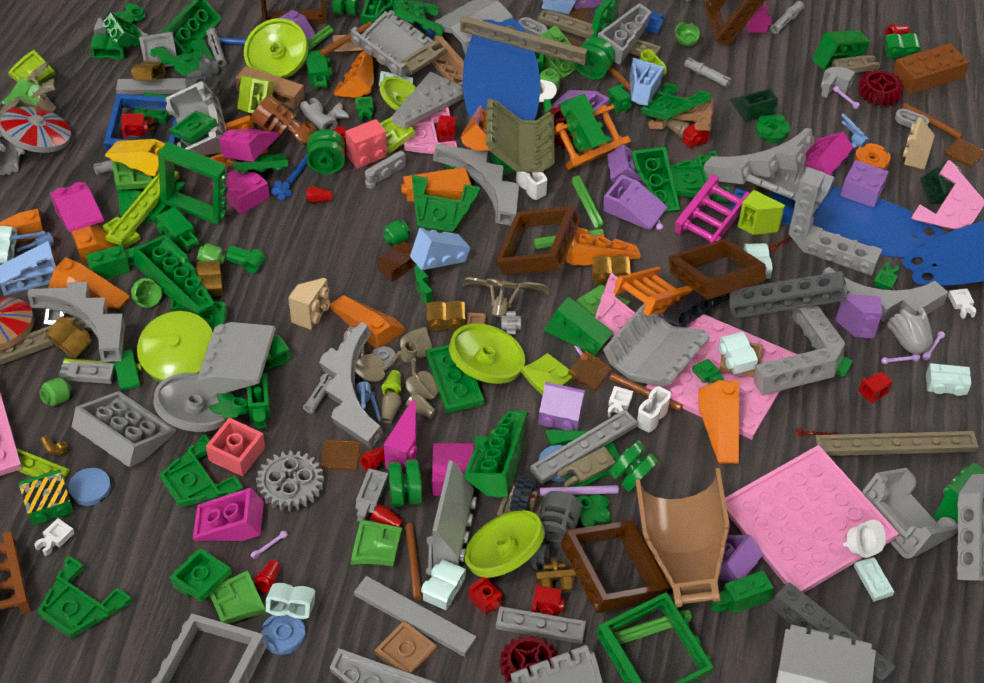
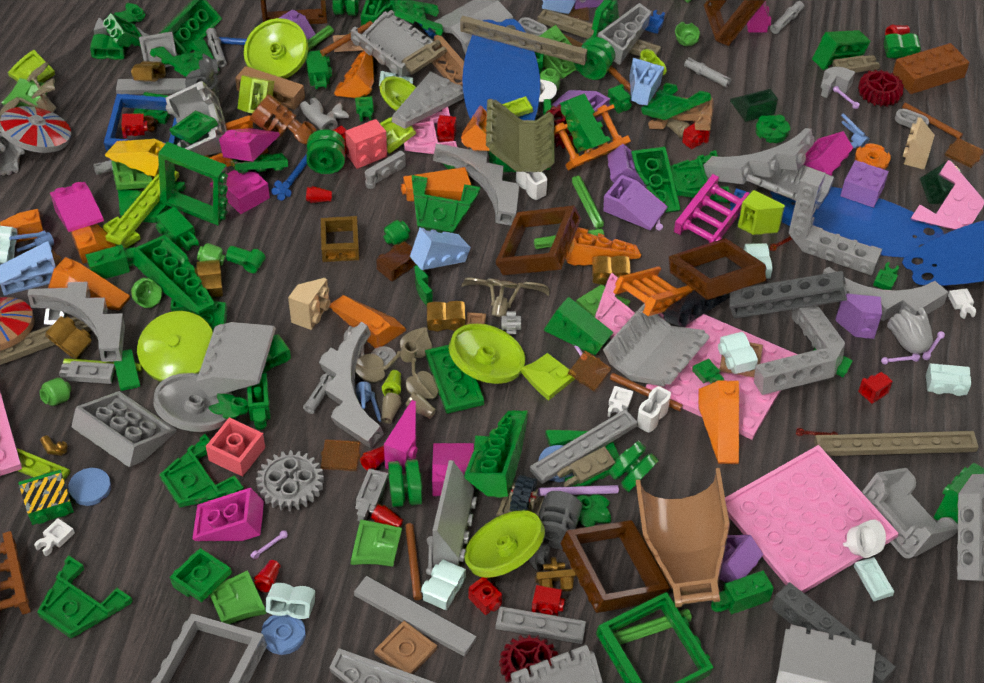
slope [538,382,585,431] -> none
none -> pearl gold window [321,216,359,262]
none -> lime plate [502,96,533,117]

